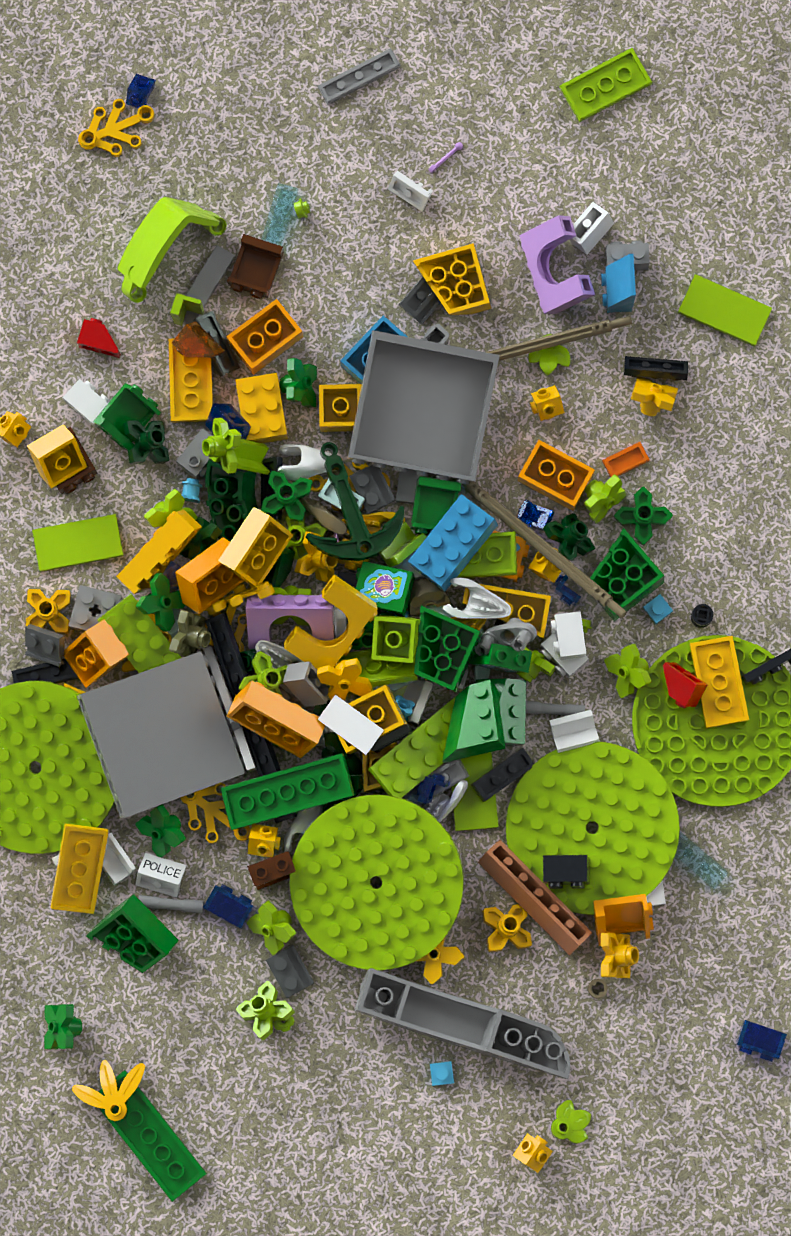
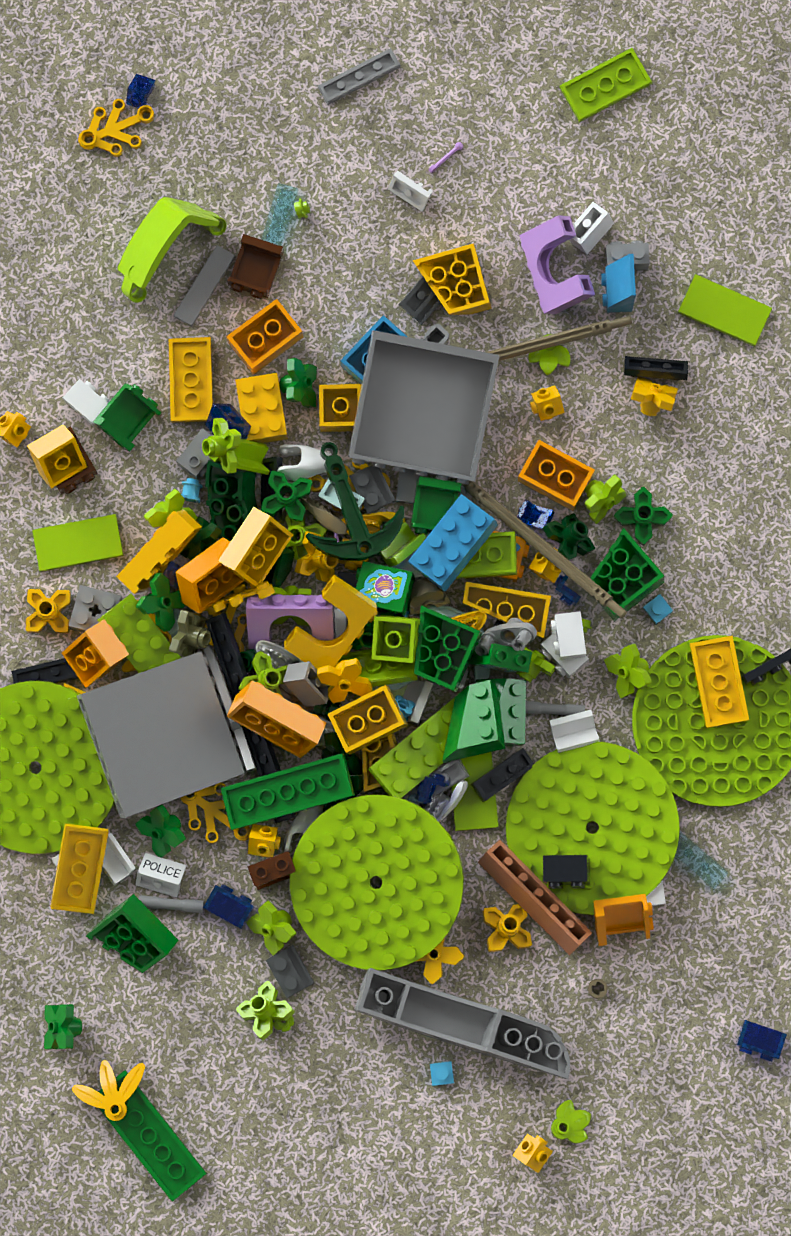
dark grey plate [25,624,65,667] -> none
red slope [77,318,121,358] -> none
dark green plant [123,421,170,464] -> none
lime panel [170,293,204,326] -> none
clear orange slope [172,321,225,357] -> none
pearl dark grey tile [193,311,240,377] -> none
white sticker [318,695,384,755] -> none
pearl dark grey tile [371,724,413,752] -> none
white animal [442,578,511,619] -> none
yellow plant [601,933,639,978] -> none
orange tile [602,442,650,478] -> none
red slope [663,662,707,708] -> none
black wheel [691,604,713,628] -> none

